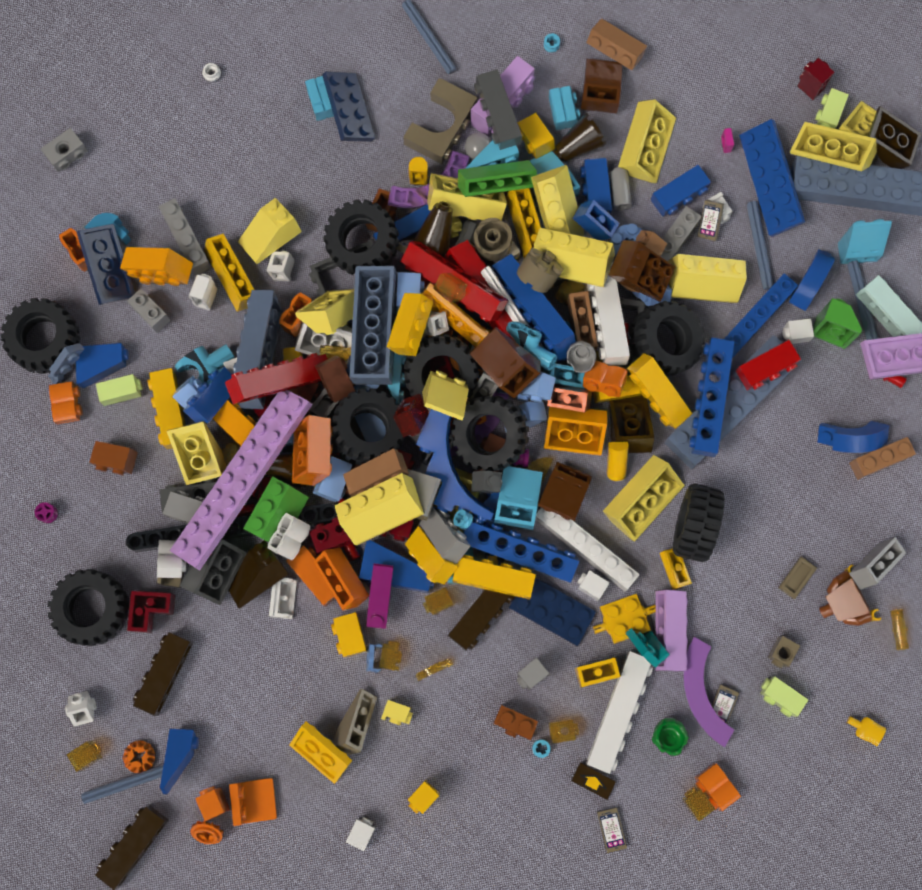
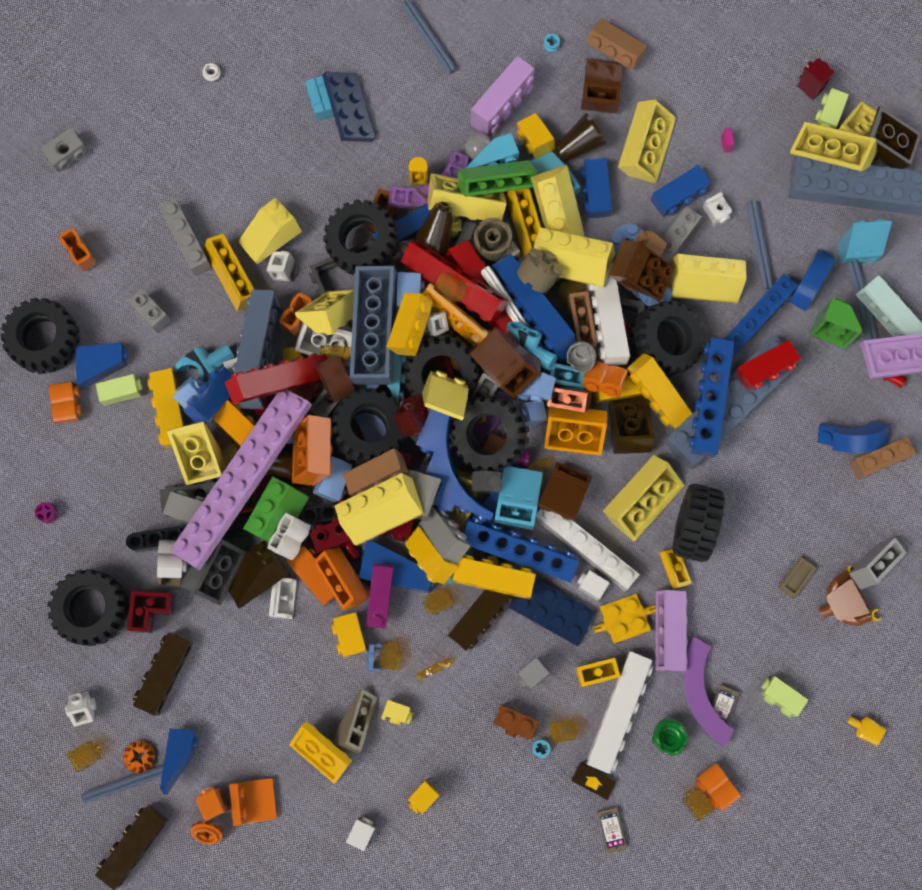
sand blue hinge [48,343,84,384] -> none
dark blue plate [77,224,135,305] -> none
dark azure brick [85,213,131,245] -> none
dark orange brick [89,441,138,476] -> none
light orange brick [120,247,193,286] -> none
white brick [188,274,218,311] -> none
dark tan arch [403,78,478,164] -> none
medium azure bush [453,509,473,529] -> none
dark grey brick [474,69,522,150] -> none
medium azure brick [548,86,580,130] -> none
blue brick [572,200,620,241] -> none
yellow brick [606,442,629,481] -> none
light grey brick [610,167,632,211] -> none
teal bracket [626,628,669,668] -> none
tile [698,200,724,241] -> none
blue plate [739,119,805,237] -> none
dark tan brick [767,636,800,668] -> none
white brick [783,319,814,344] -> none
clear yellow pin [890,609,910,650] -> none

